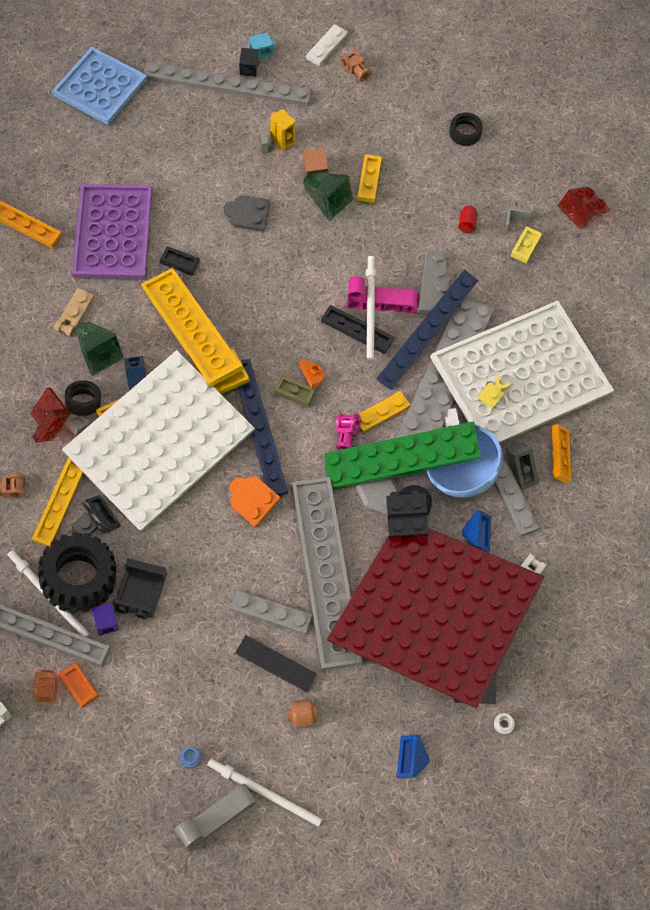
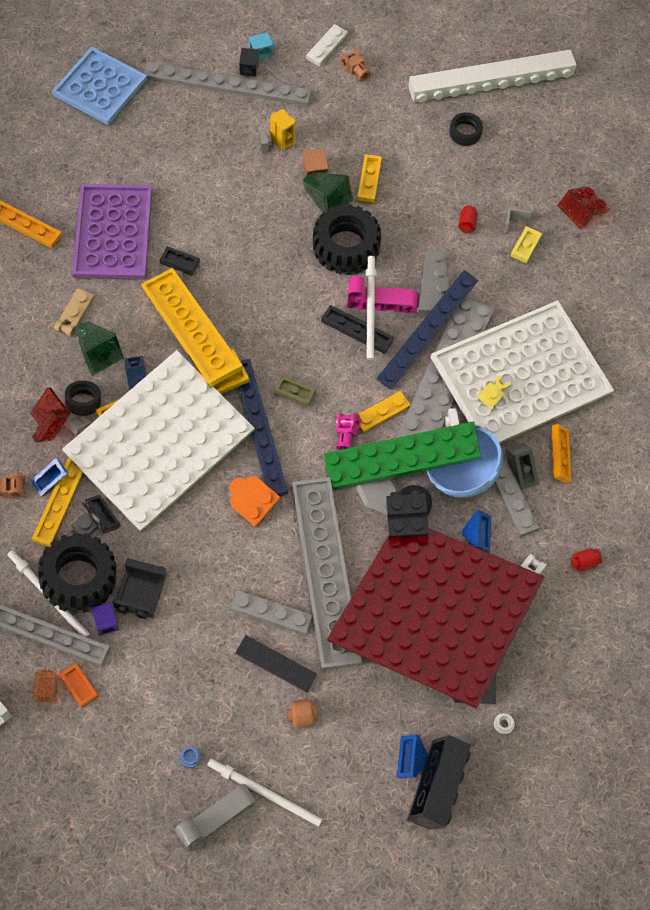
dark grey plate [223,195,270,232] -> none
orange plate [299,360,325,389] -> none
none -> blue slope [31,458,68,496]
none -> black tyre [313,204,381,275]
none -> black brick [407,735,471,830]
none -> white brick [408,50,576,103]
none -> red brick [571,548,602,572]

